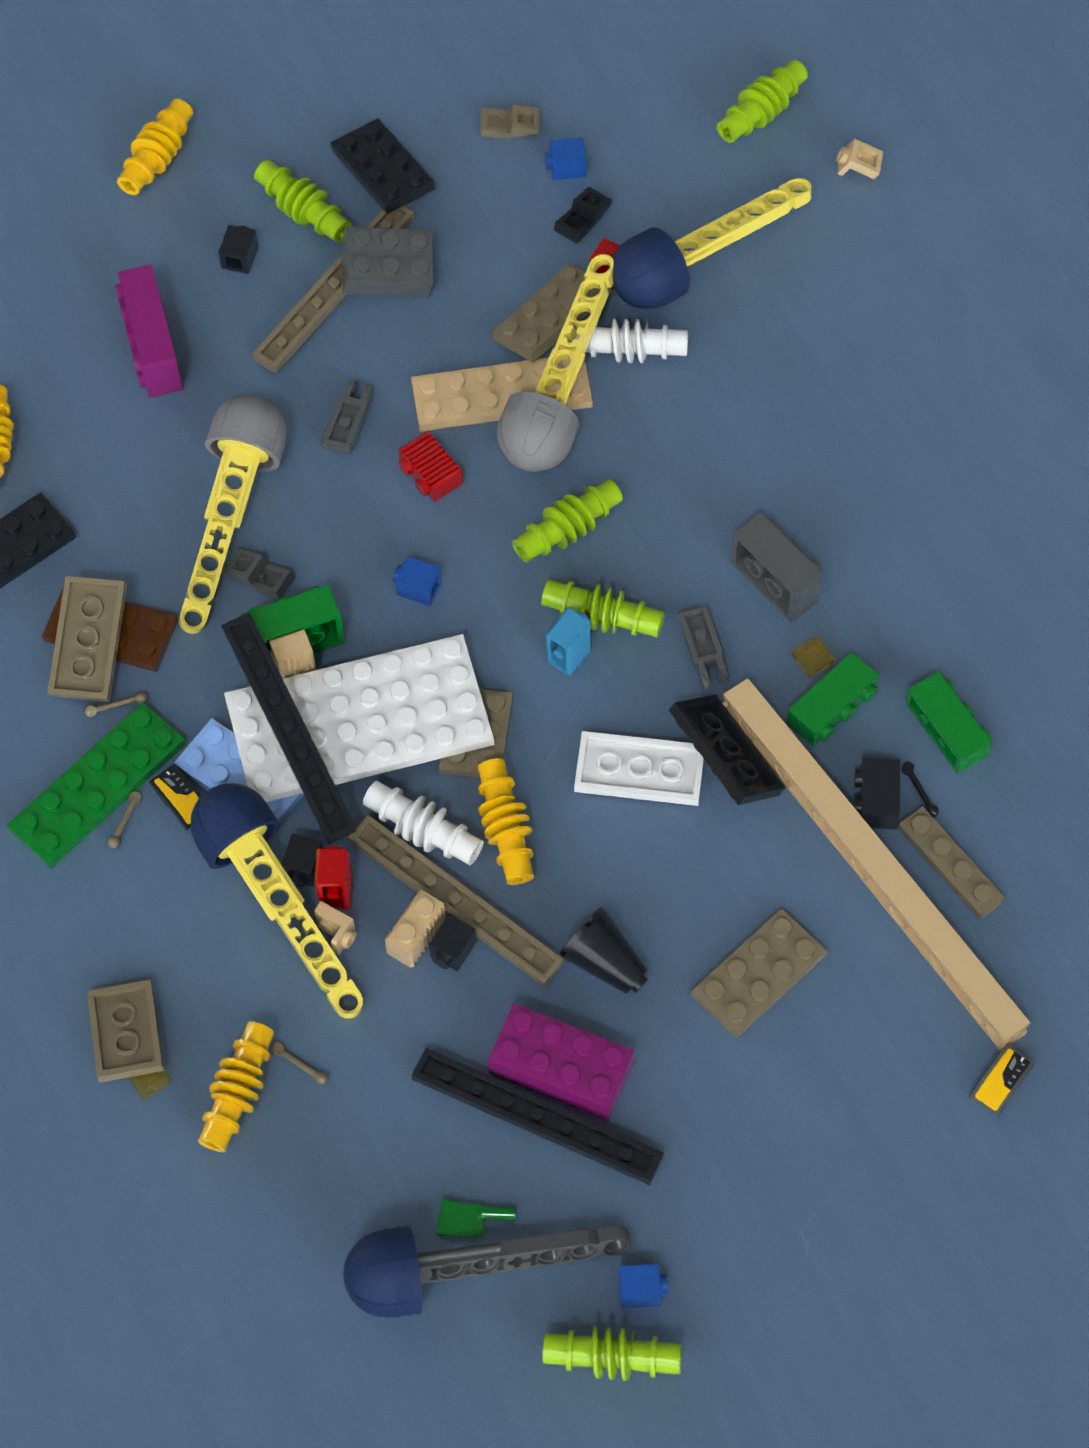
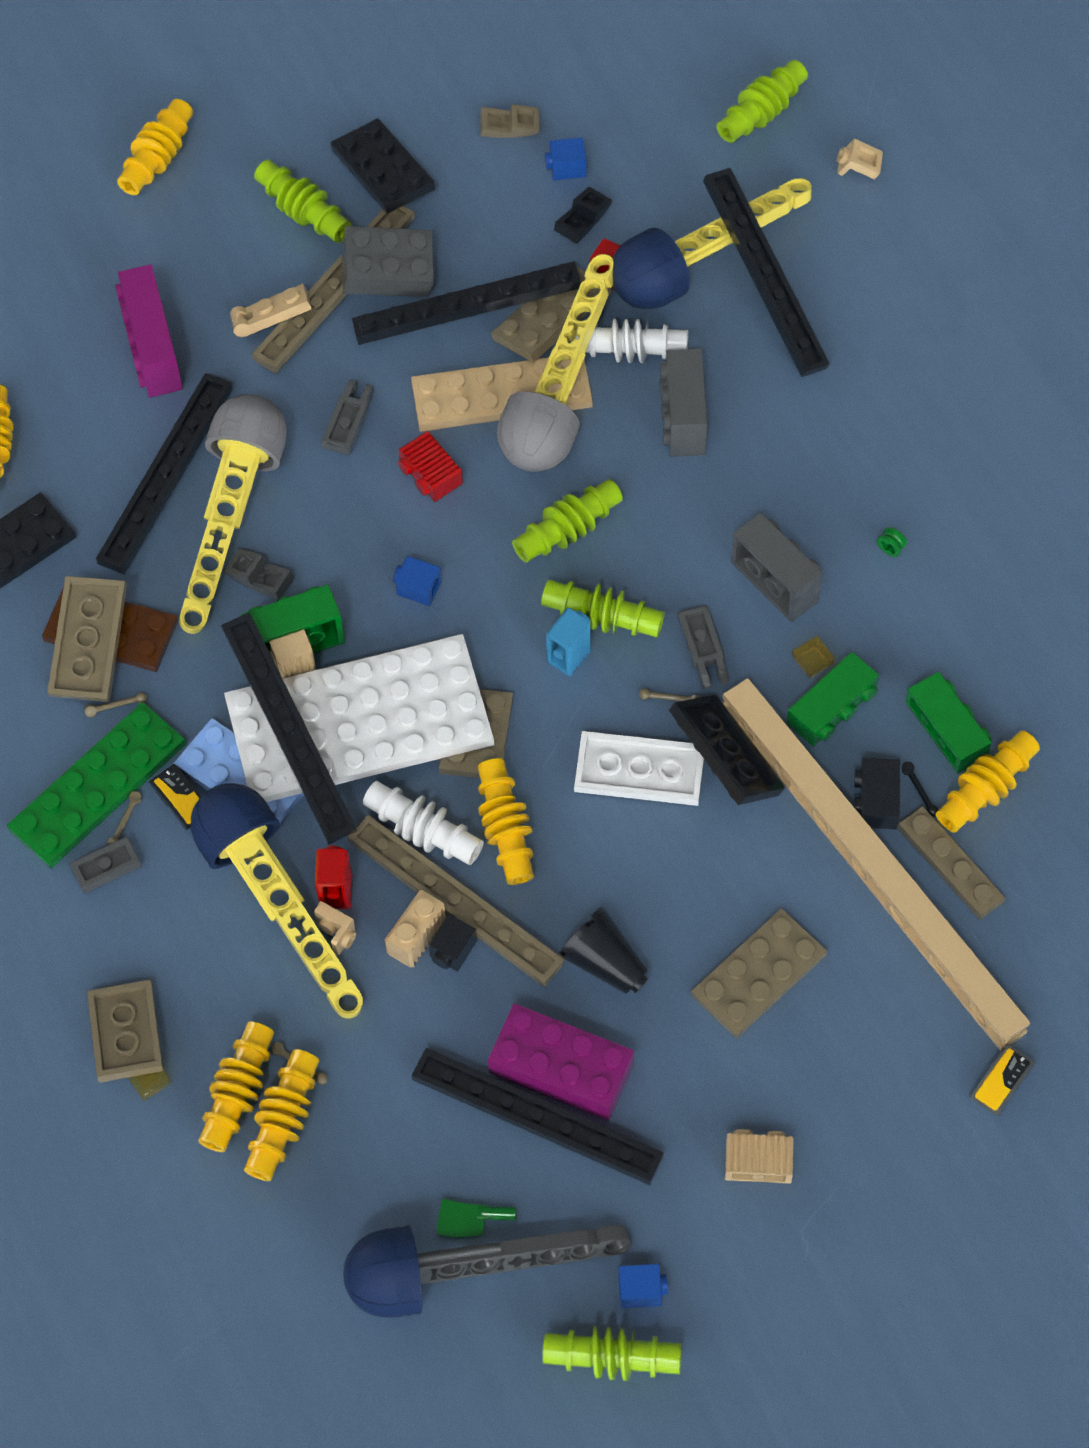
black brick [219,225,258,274] -> none
black brick [281,834,324,887] -> none
none -> dark grey plate [70,837,142,894]
none -> black plate [96,373,232,575]
none -> tan plate [230,284,312,337]
none -> yellow piece [244,1049,319,1181]
none -> black plate [352,261,581,345]
none -> dark tan hinge [639,688,702,701]
none -> dark grey brick [660,348,707,457]
none -> black plate [703,168,830,377]
none -> tan brick [725,1129,794,1184]
none -> green bush [876,527,907,557]
none -> yellow piece [936,730,1040,833]

